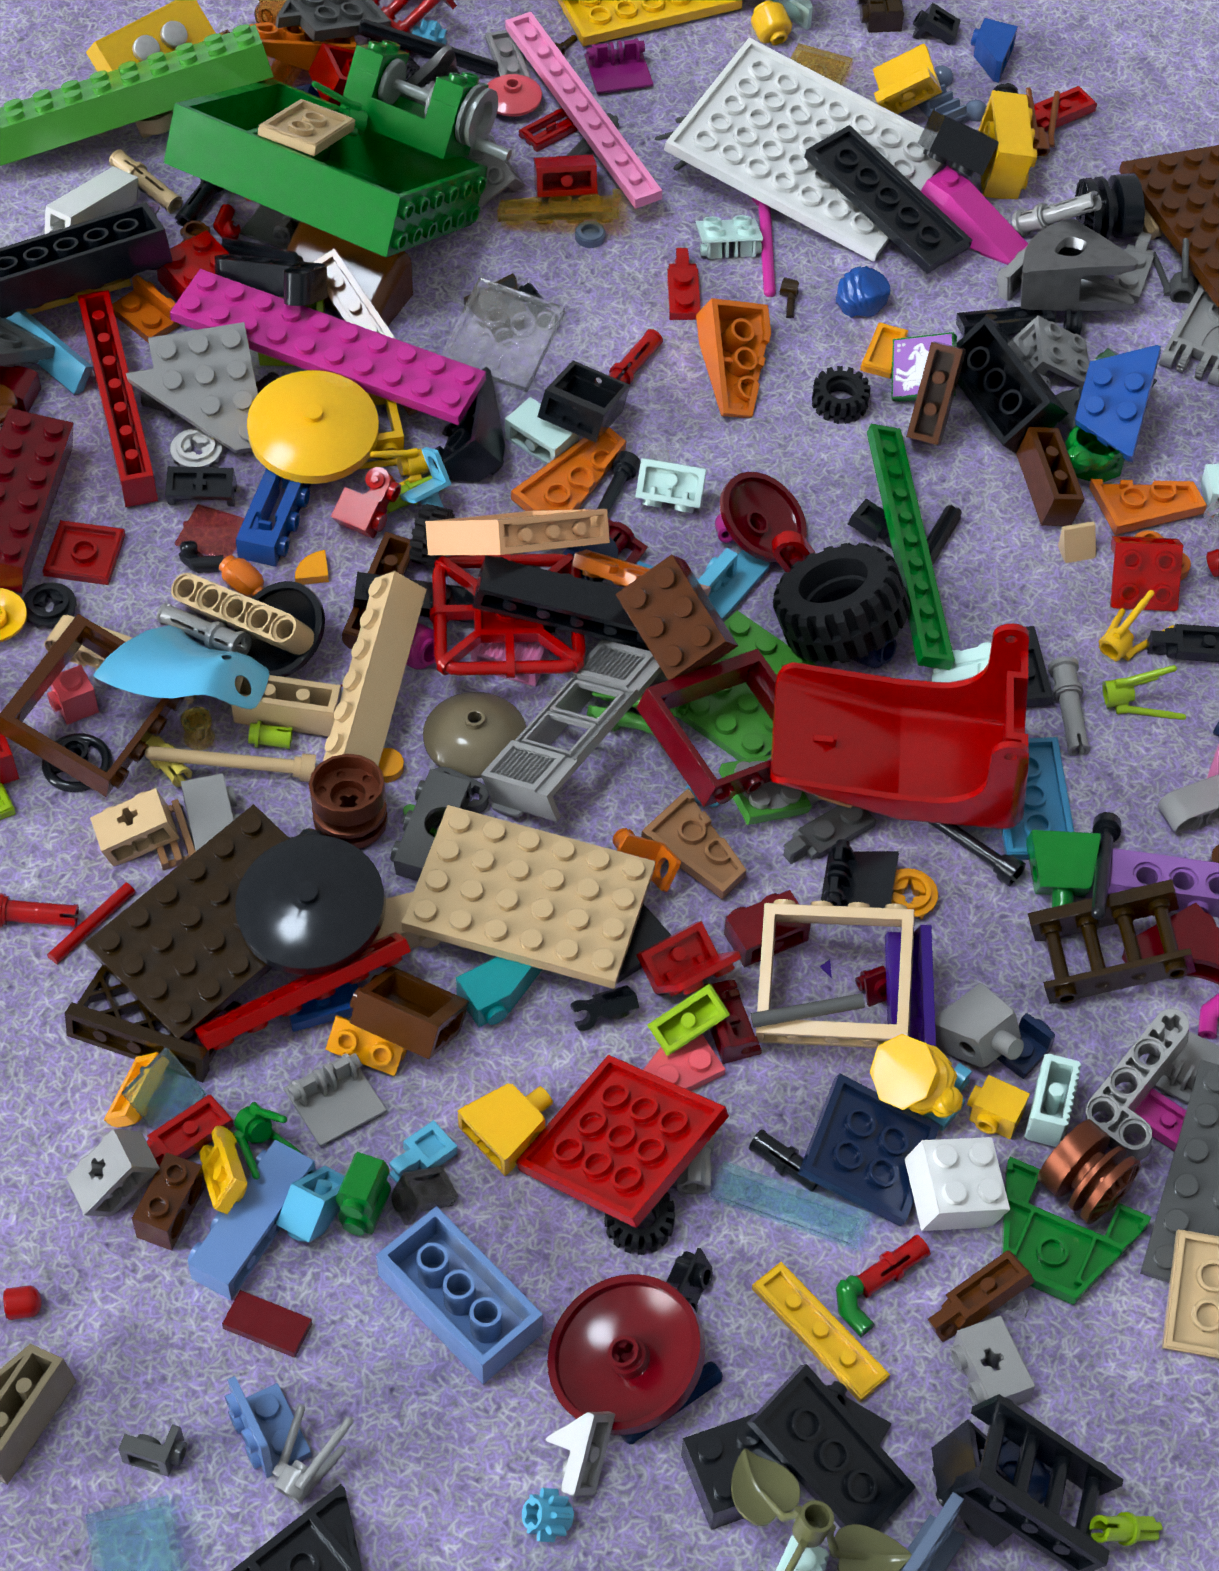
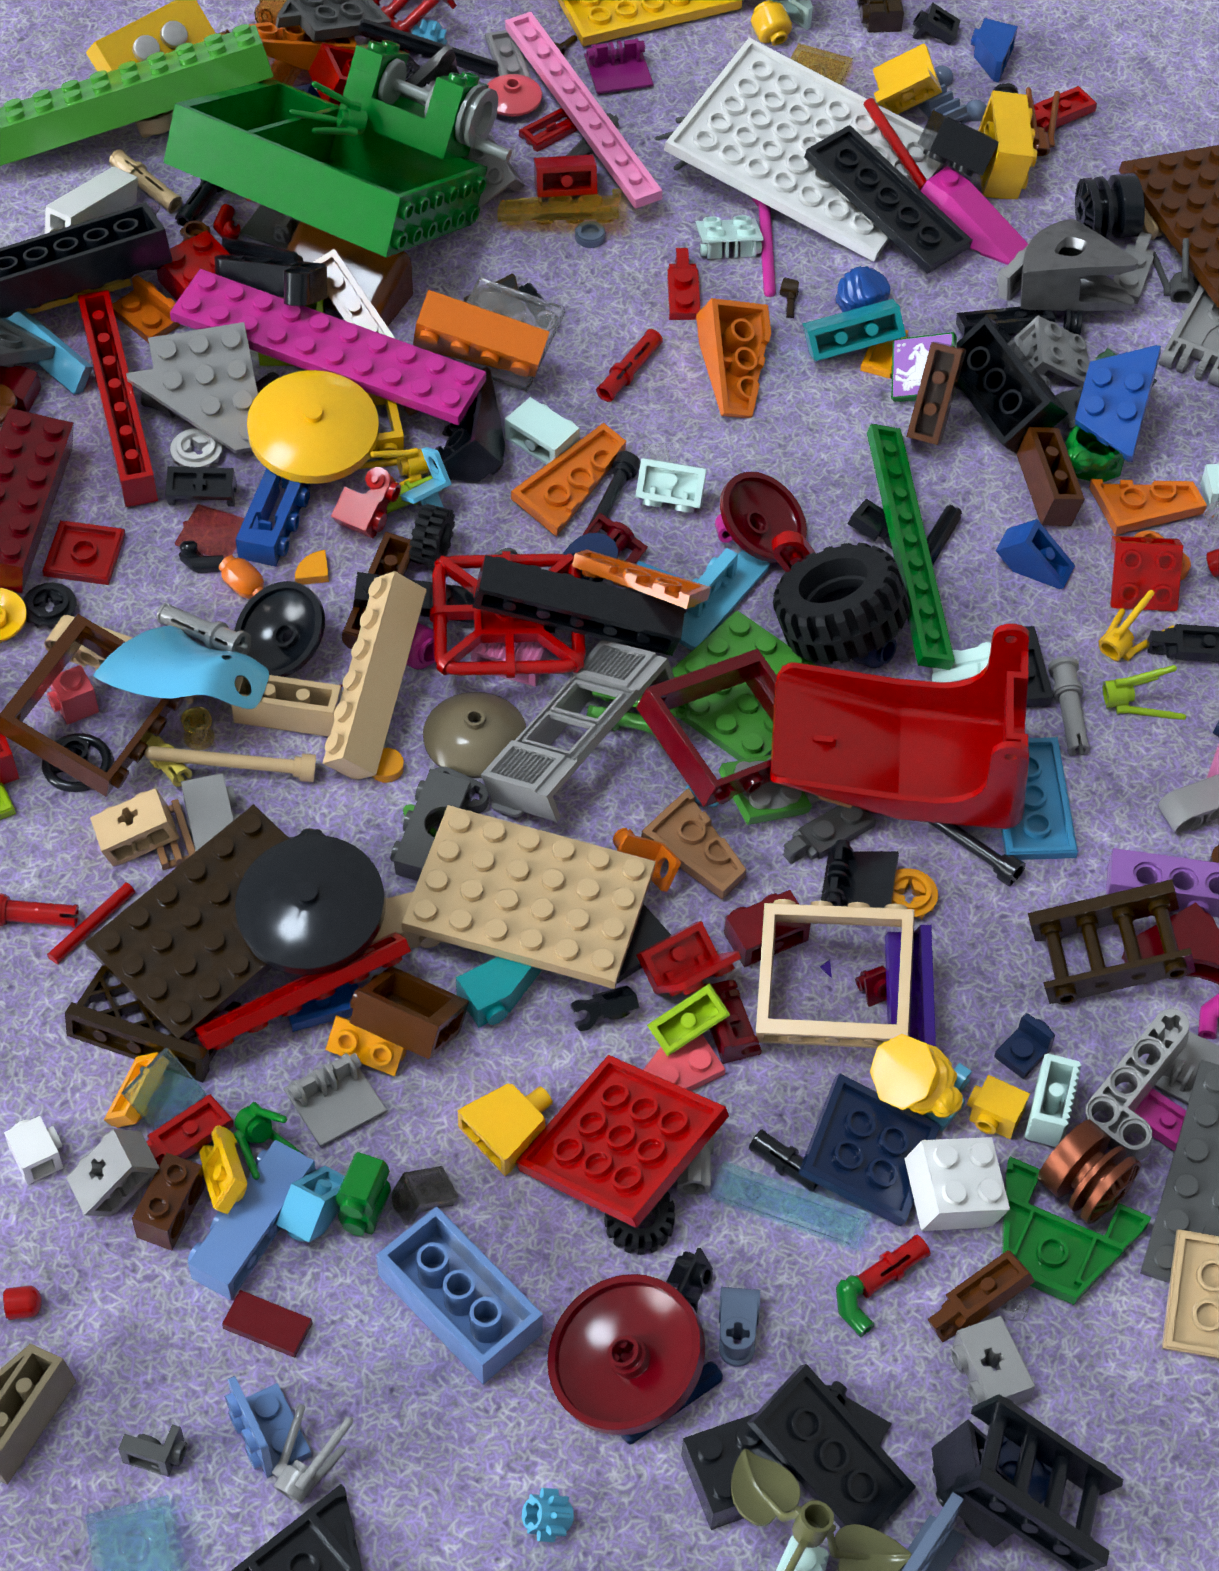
tan beam [171,573,314,655] -> none
lime pin [248,720,293,750] -> none
tan tile [257,99,356,156] -> none
copper wheel [309,754,388,848] -> none
medium azure plate [389,1120,458,1186] -> none
light nougat window [425,509,610,555] -> none
black window [537,360,631,443] -> none
light grey slope [545,1411,615,1496] -> none
reddish brown brick [615,554,738,680] -> none
dark grey bar [750,993,865,1028] -> none
yellow tile [752,1262,890,1403] -> none
black tyre [812,366,871,424] -> none
light grey torso [935,983,1024,1067] -> none
light grey pin [1012,191,1102,237] -> none
green torso [1026,830,1101,907] -> none
tan slope [1058,521,1096,563] -> none
lime axle [1089,1512,1163,1546] -> none
black piece [1091,812,1122,920] -> none
none -> white brick [4,1116,63,1185]
none -> orange wedge [413,289,550,377]
none -> sand blue piece [719,1287,761,1367]
none -> teal brick [802,299,906,361]
none -> red bar [863,98,927,191]
none -> blue slope [996,519,1075,589]

